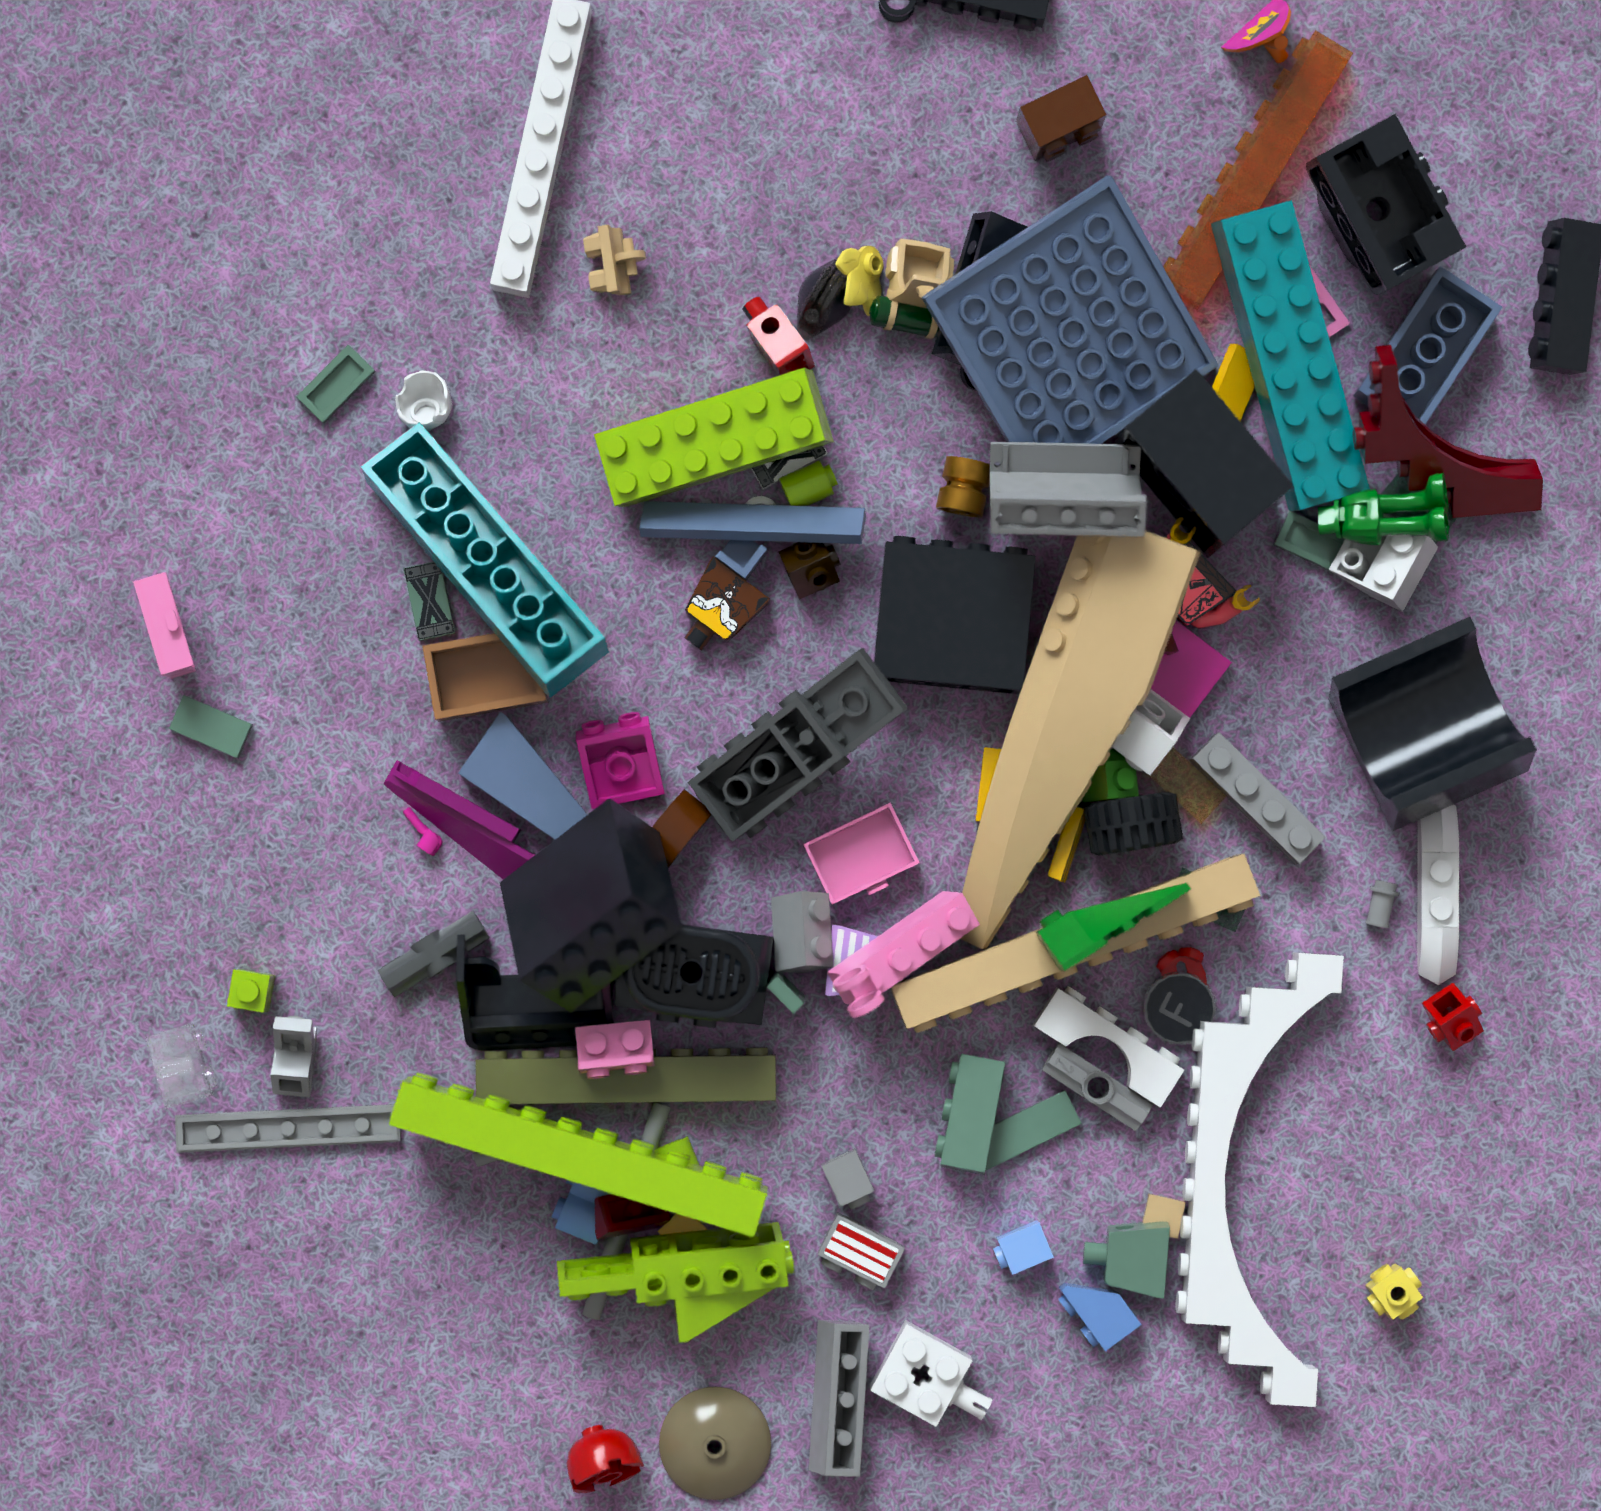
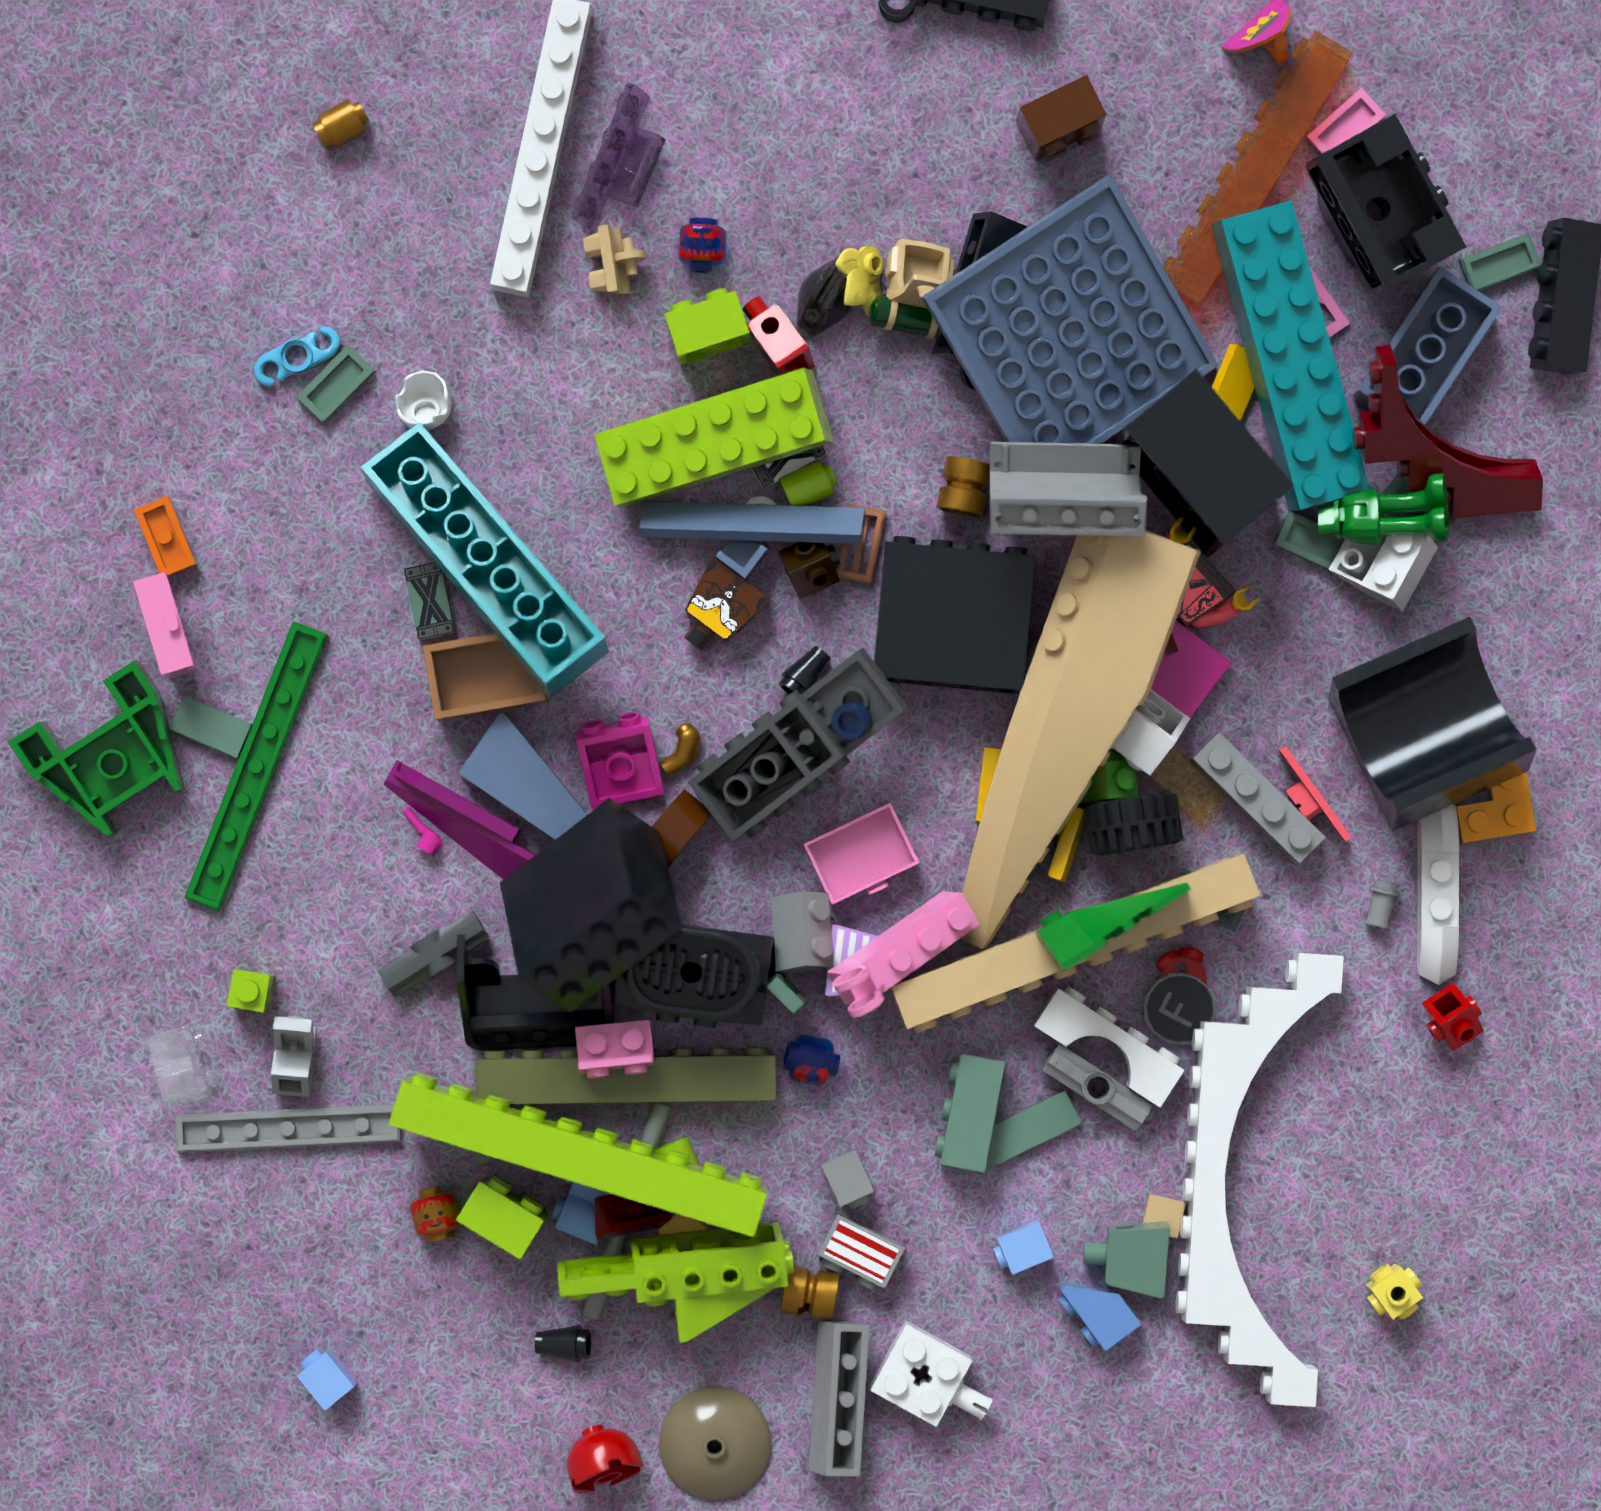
none -> green wedge [8,660,185,836]
none -> orange plate [133,495,198,577]
none -> green tile [184,621,328,911]
none -> medium azure piece [254,326,340,387]
none -> light blue brick [297,1348,357,1411]
none -> pearl gold brick [312,99,370,149]
none -> pearl gold head [409,1185,462,1242]
none -> lime brick [456,1175,549,1260]
none -> black cone [535,1325,592,1363]
none -> clear purple bracket [572,83,666,231]
none -> pearl gold arm [659,723,701,777]
none -> lime brick [664,288,750,366]
none -> clear blue head [678,217,727,273]
none -> black cone [779,646,831,695]
none -> pearl gold wheel [780,1266,839,1321]
none -> clear blue head [783,1034,840,1086]
none -> dark blue tile [831,701,872,741]
none -> nougat tile [836,504,886,584]
none -> coral piece [1279,746,1352,842]
none -> bright pink tile [1305,87,1386,154]
none -> light orange plate [1456,772,1536,843]
none -> sand green tile [1458,233,1541,292]

